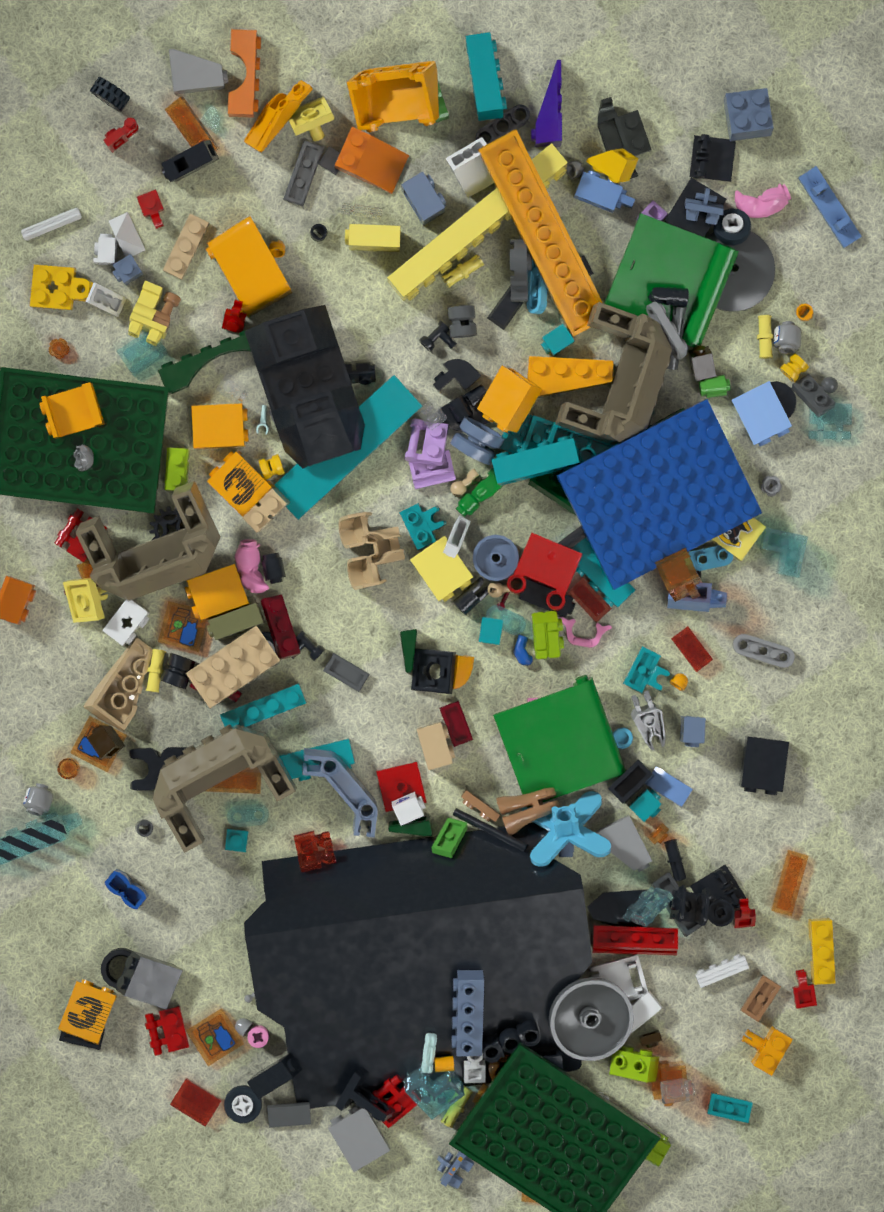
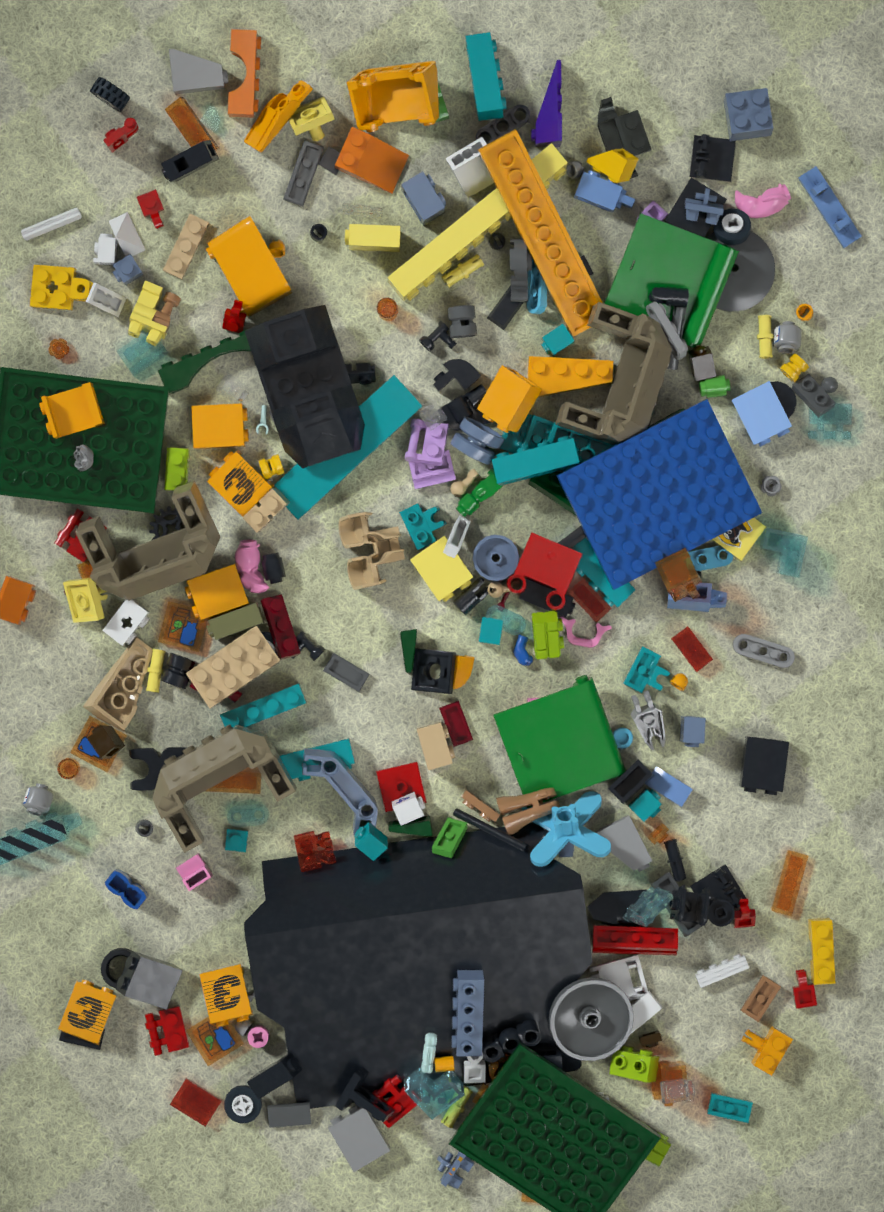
none -> bright pink piece [176,853,213,891]
none -> light orange panel [199,964,254,1027]
none -> teal brick [354,822,388,861]
none -> clear orange wheel [377,297,398,321]
none -> black hinge [489,233,505,250]

